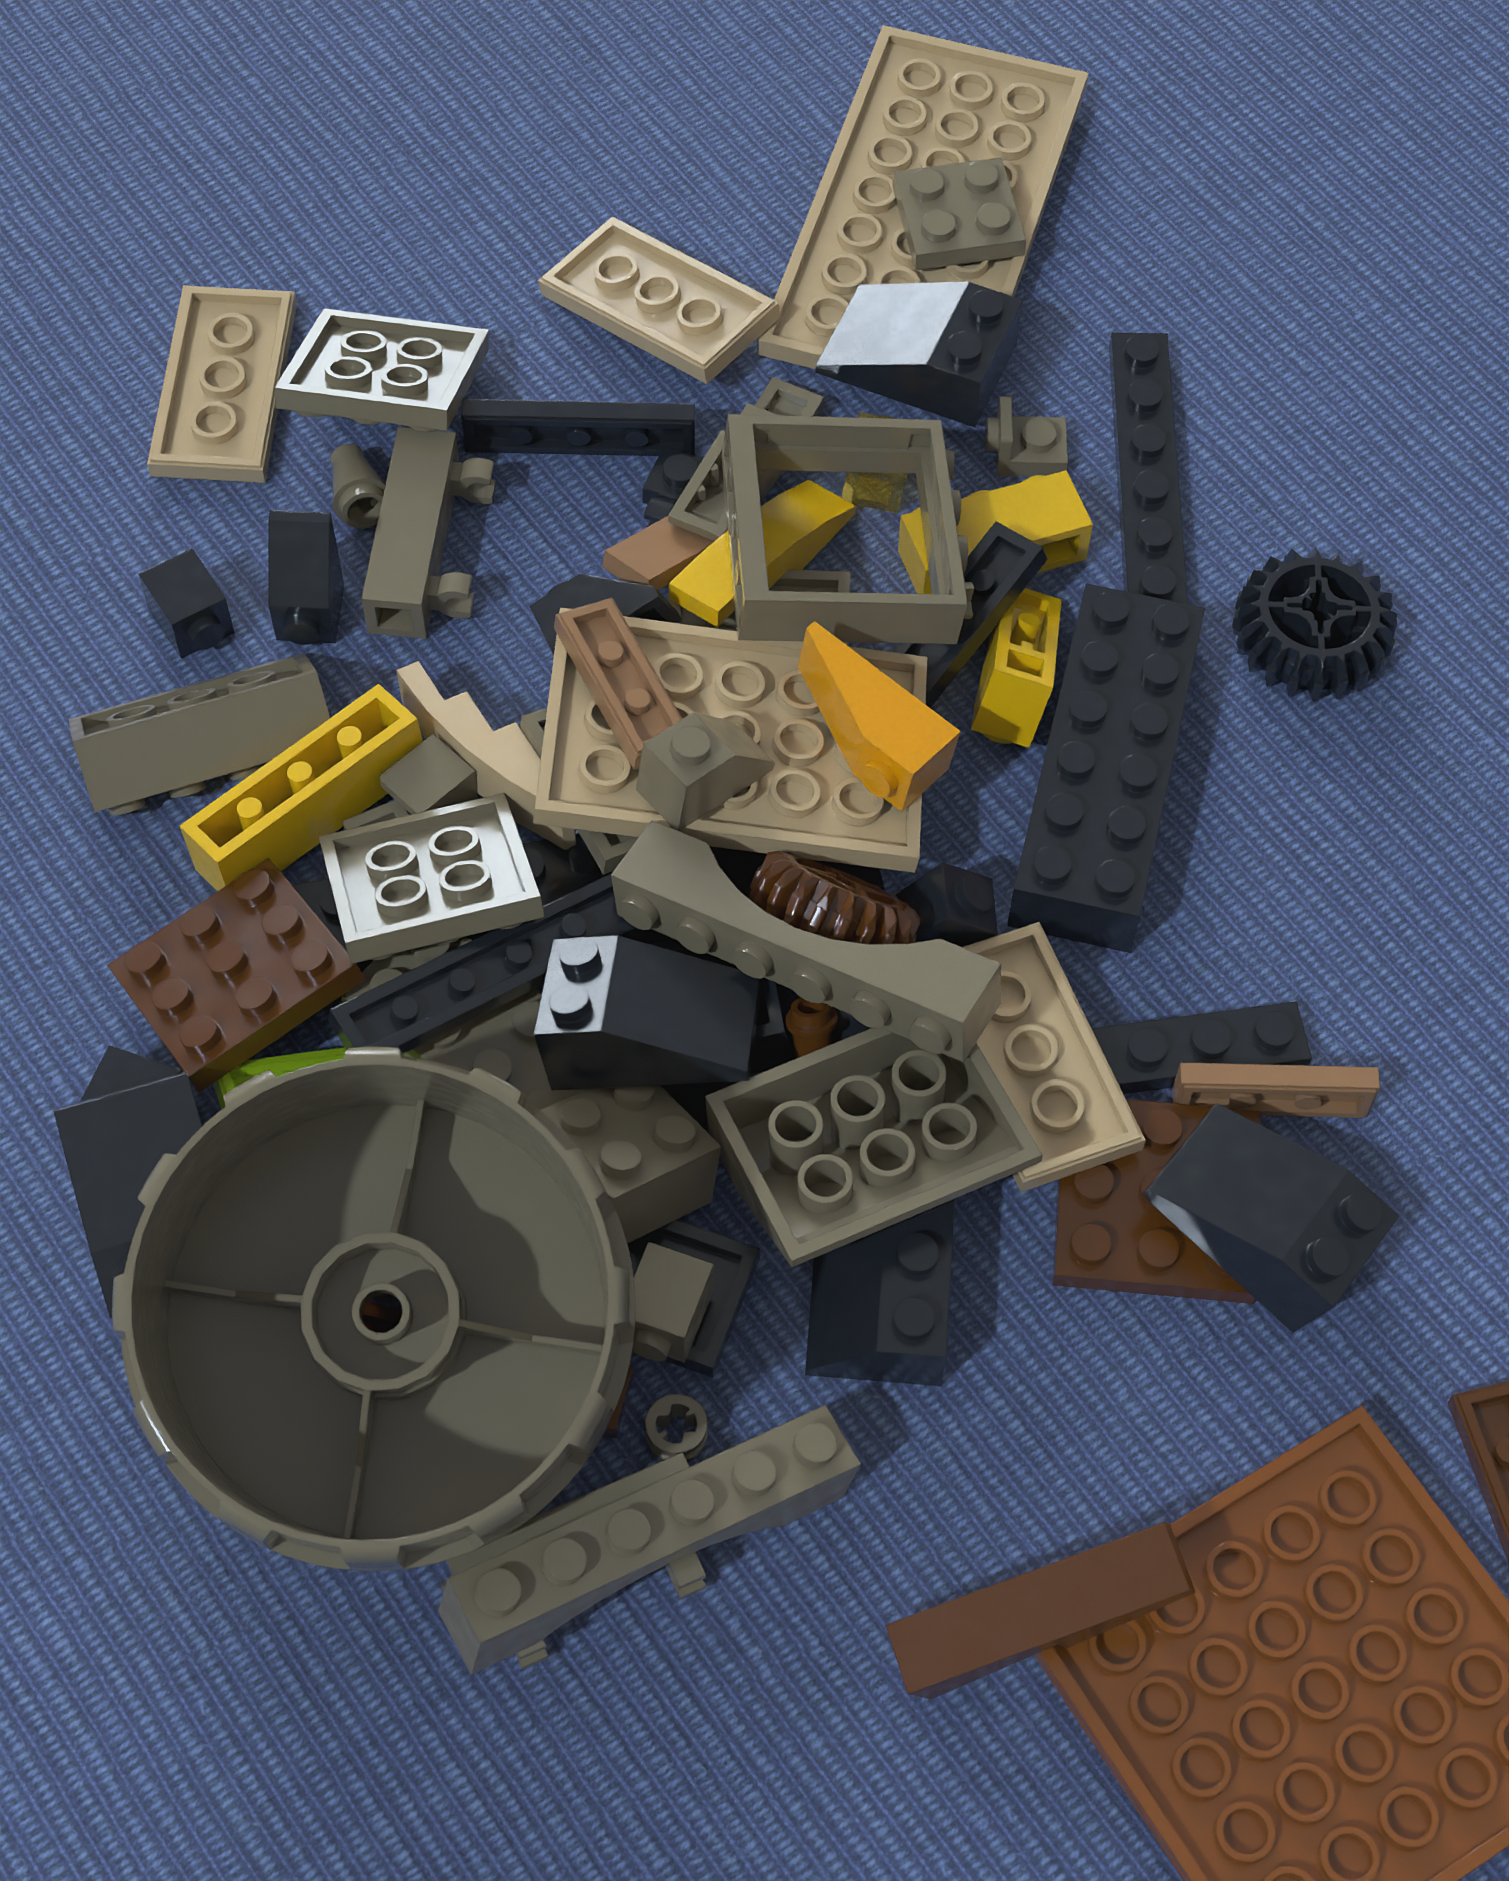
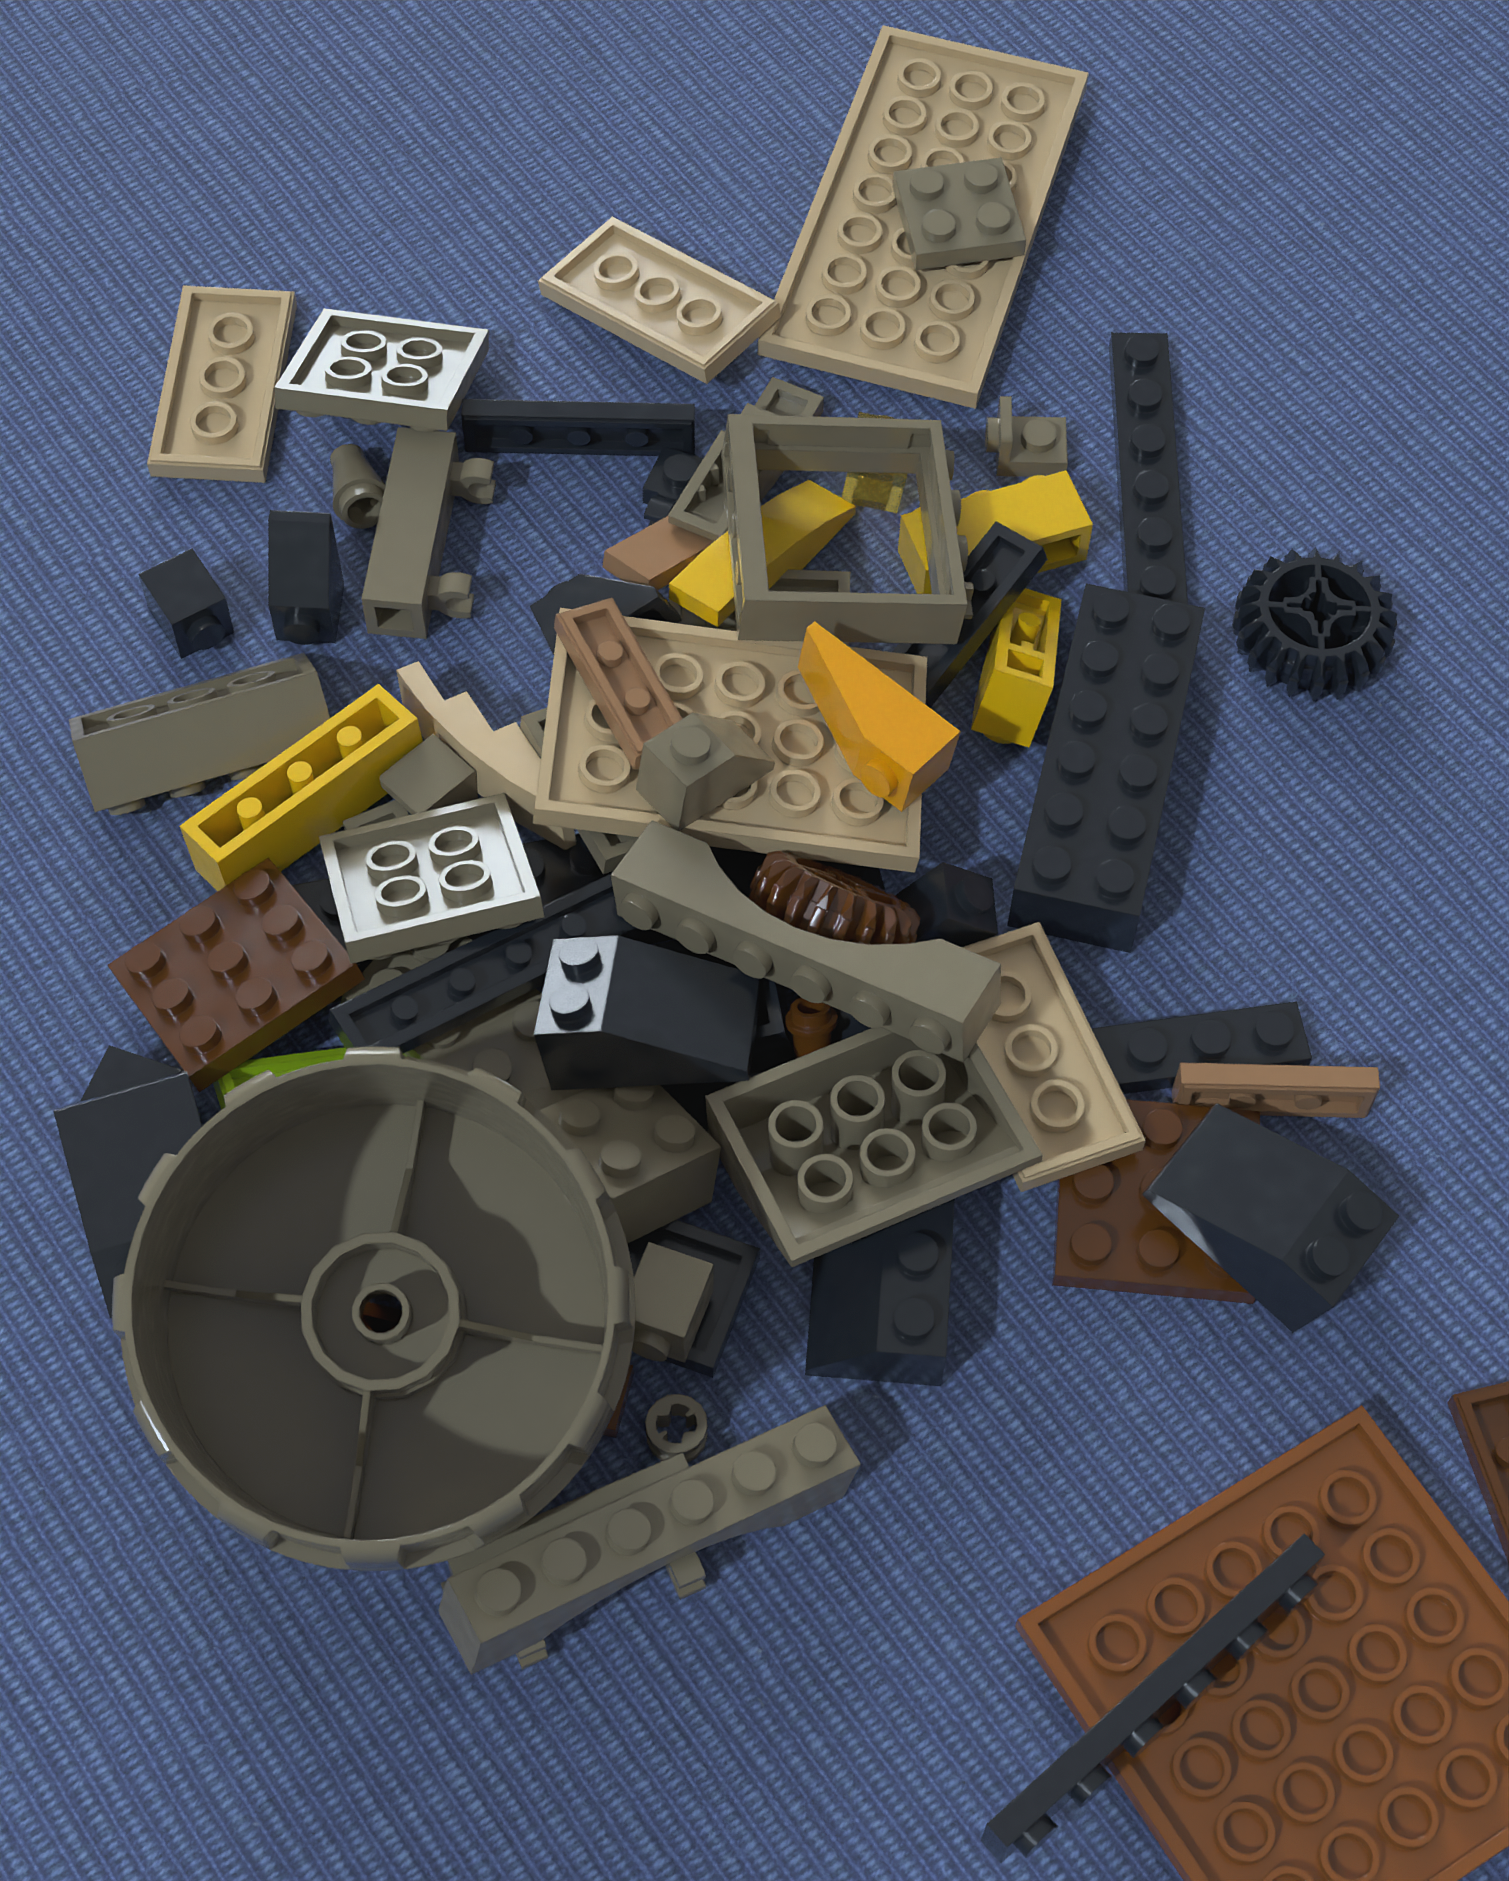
black slope [815,282,1023,428] -> none
reddish brown slope [885,1522,1196,1699] -> none
none -> black plate [980,1533,1325,1863]

